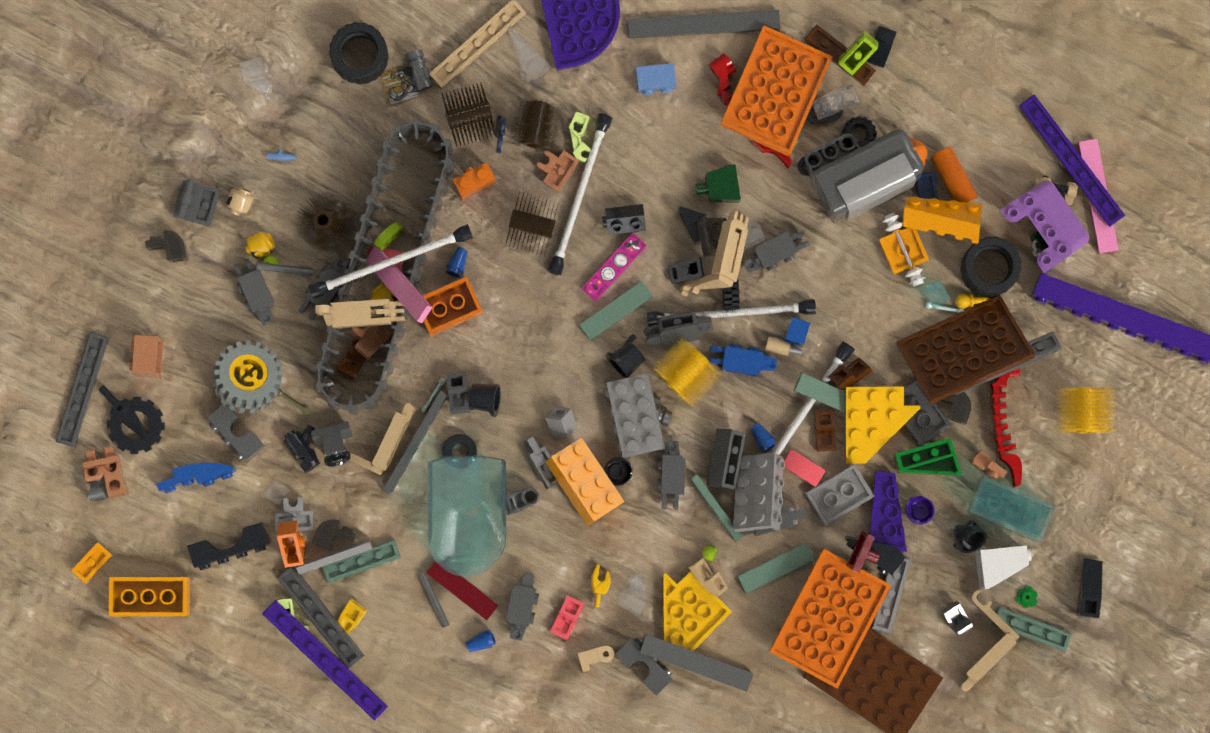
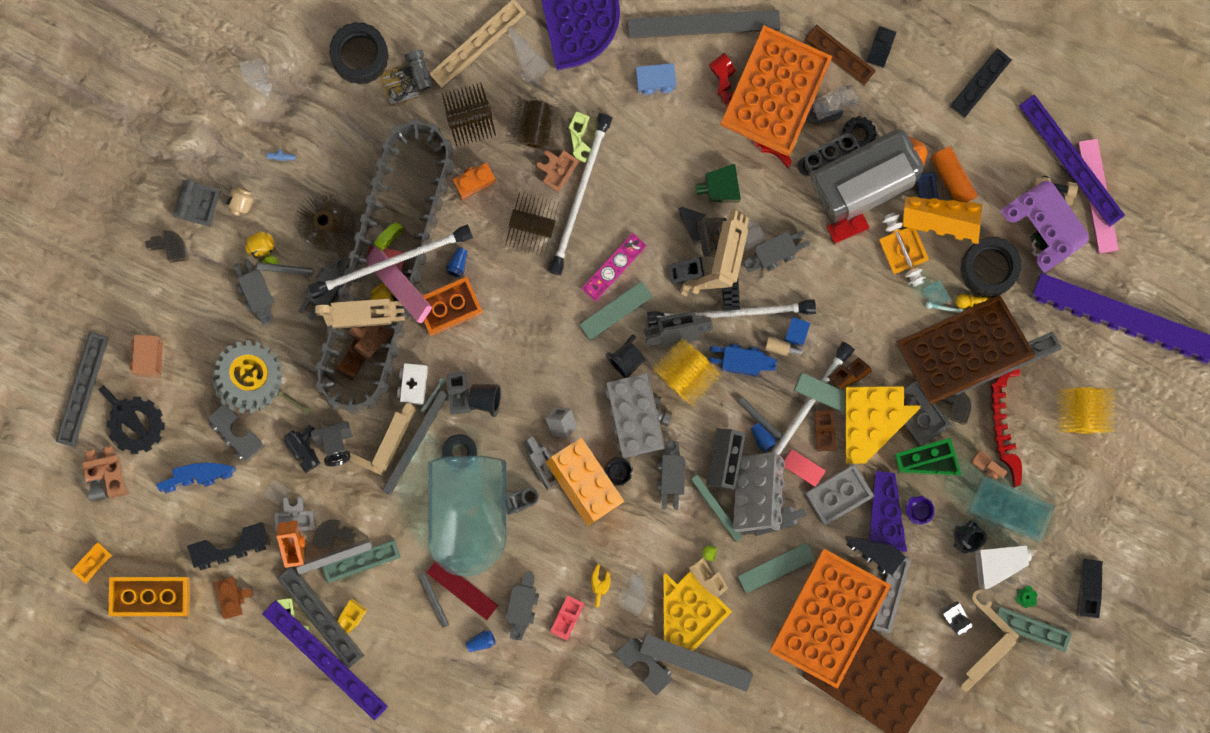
dark blue piece [496,116,506,153] -> none
tan leg [577,646,614,672] -> none
black brick [602,204,646,235] -> none
lime brick [838,30,878,75] -> none
dark red tile [846,531,880,573] -> none
none -> dark orange hinge [215,577,254,619]
none -> white brick [397,363,428,405]
none -> dark grey bar [737,396,783,441]
none -> red plate [826,213,869,245]
none -> black tile [950,48,1012,118]

